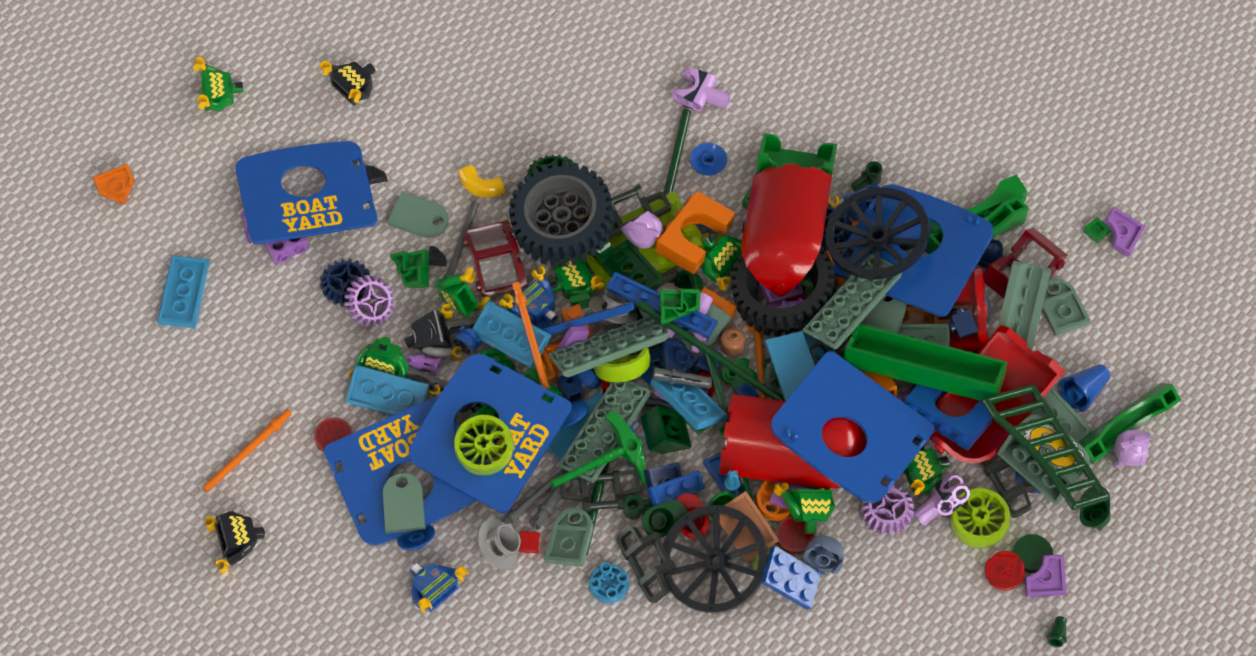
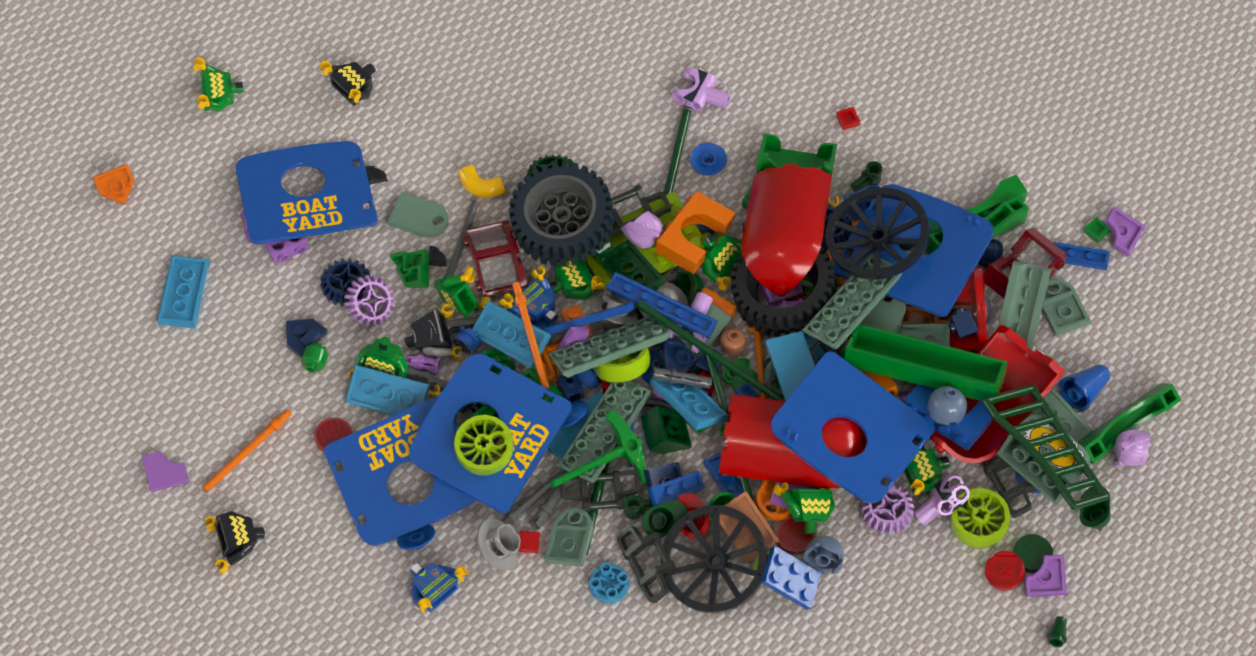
sand green tile [383,473,426,534] -> none
green tile [570,293,590,309] -> none
green slope [660,289,700,325] -> none
dark azure axle [725,470,740,496] -> none
none -> medium lavender tile [141,451,189,493]
none -> dark blue plate [286,319,328,358]
none -> green head [301,343,329,373]
none -> red tile [836,107,860,130]
none -> sand blue cylinder [926,386,967,425]
none -> blue tile [1050,242,1110,271]

